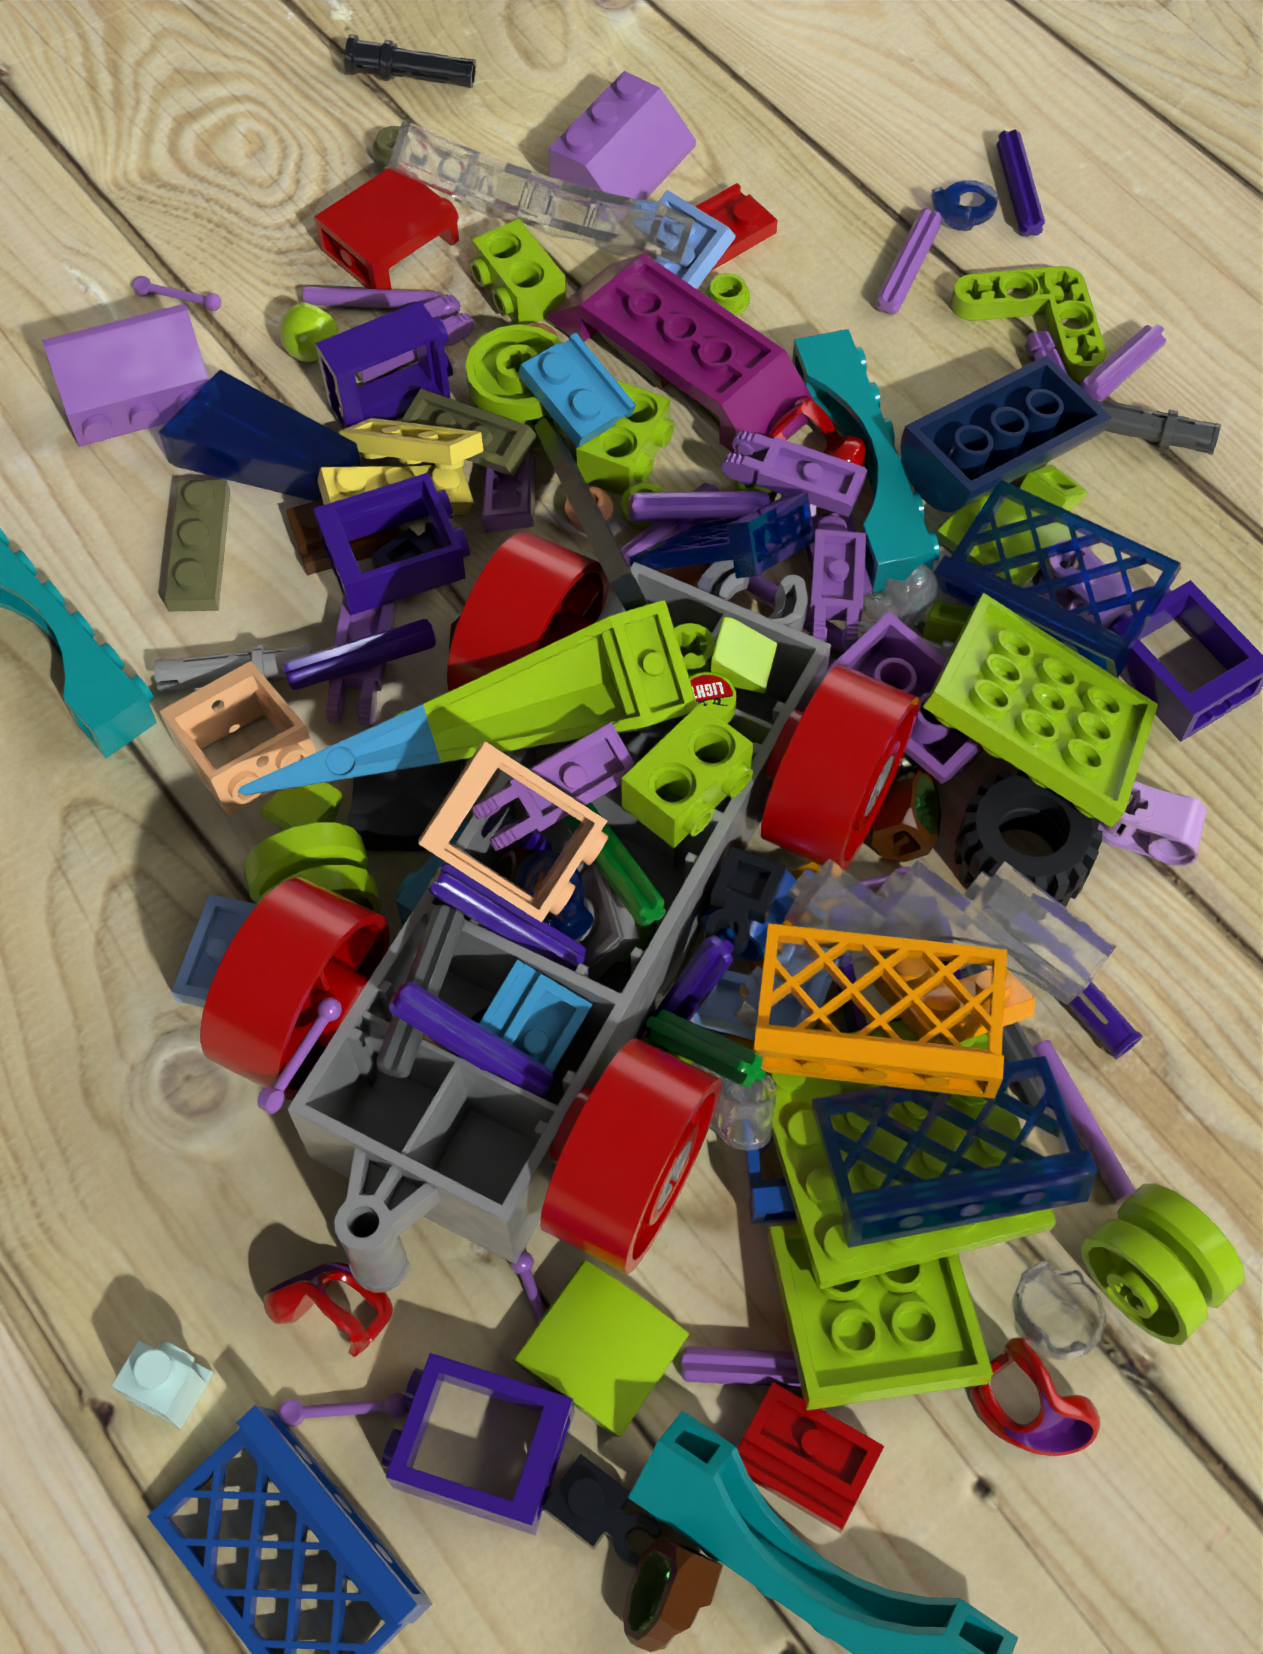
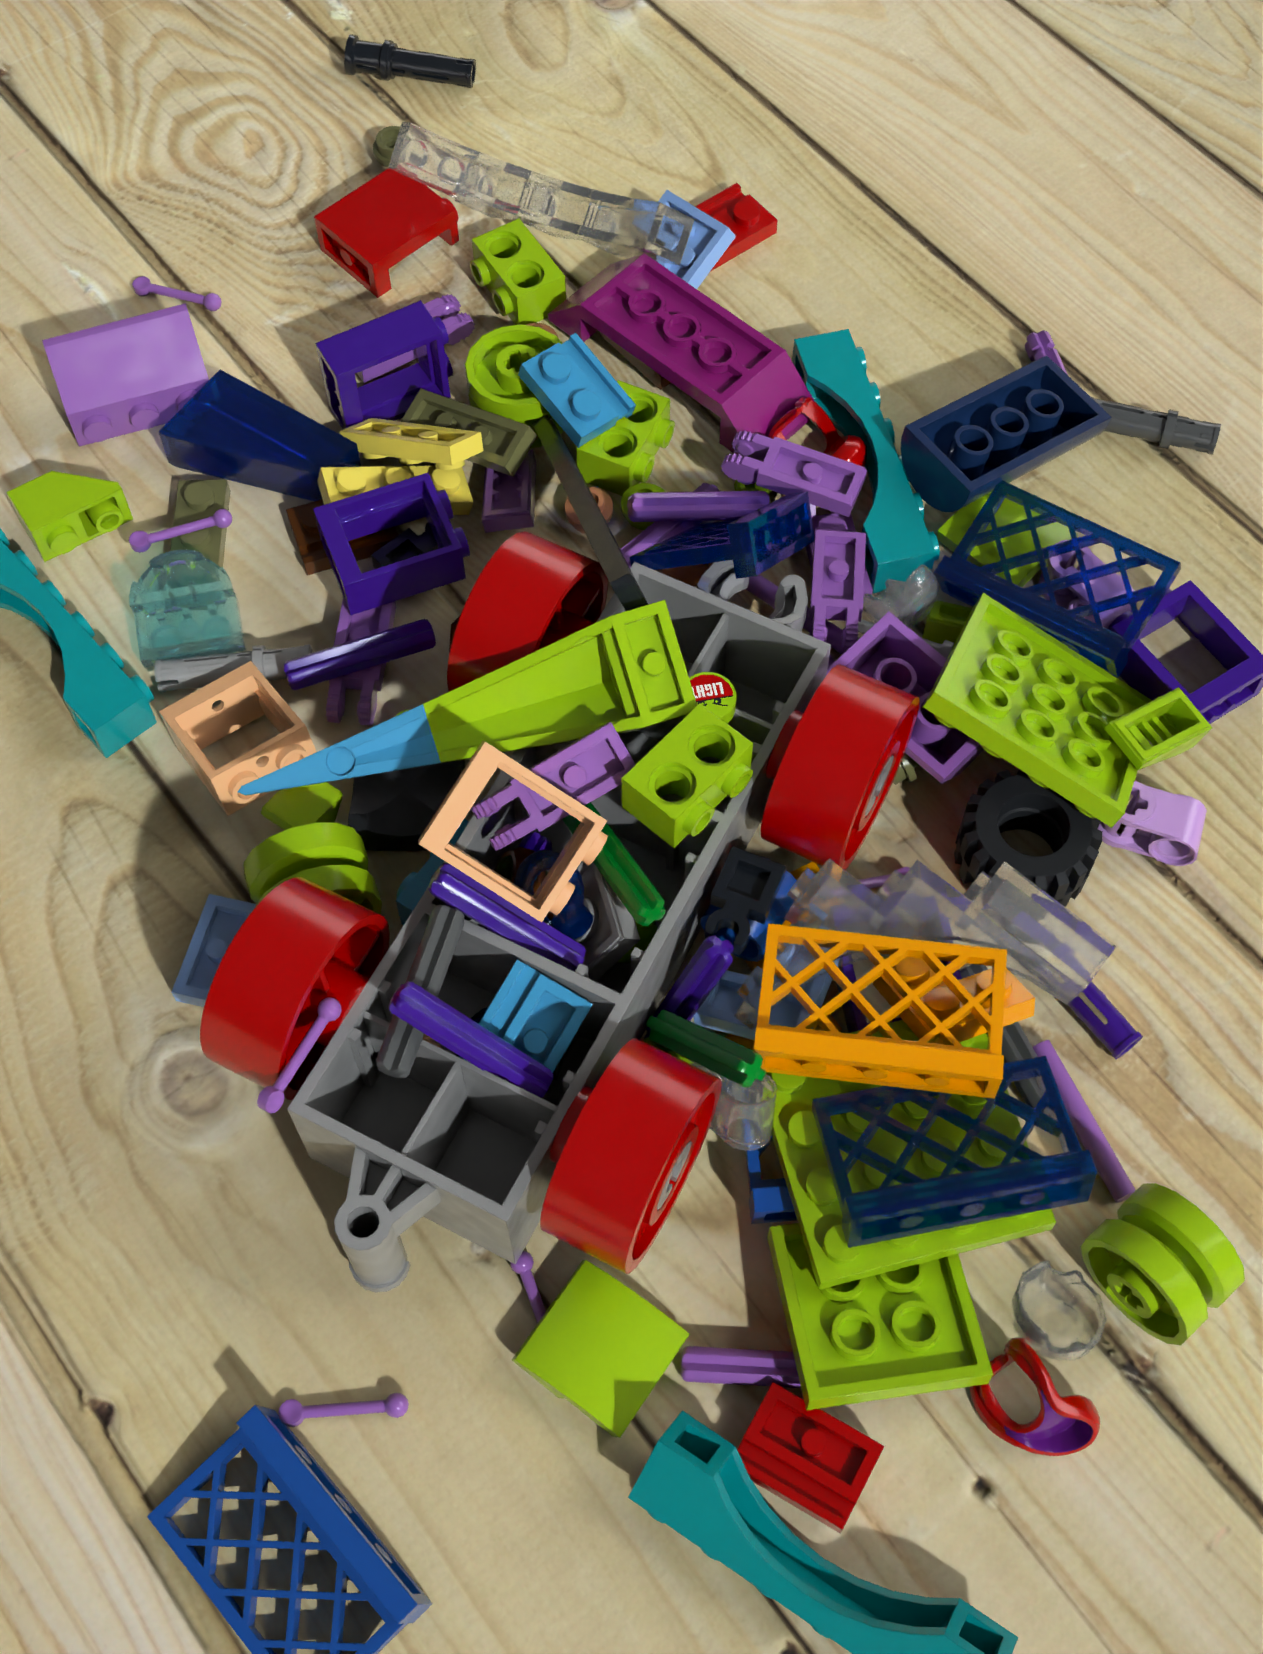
light aqua brick [111,1340,214,1430] -> none
red piece [264,1262,393,1357] -> none
lime piece [279,302,338,362] -> none
medium lavender bar [303,286,442,309] -> none
dark purple window [381,1353,575,1535] -> none
black plate [542,1454,661,1568] -> none
medium lavender slope [549,71,696,225] -> none
reddish brown rock [623,1536,724,1652] -> none
lime bush [674,623,716,677] -> none
lime plate [705,273,750,316] -> none
lime slope [711,616,777,694] -> none
reddish brown rock [871,770,941,862] -> none
medium lavender axle [876,208,942,315] -> none
clear blue piece [930,180,999,231] -> none
lime beam [951,266,1106,382] -> none
dark purple axle [996,129,1045,237] -> none
lime slope [1018,465,1088,520] -> none
medium lavender axle [1080,324,1166,402] -> none
none -> lime slope [6,471,133,562]
none -> medium lavender hinge [129,509,232,553]
none -> clear light blue slope [129,550,246,668]
none -> lime slope [1104,687,1212,770]

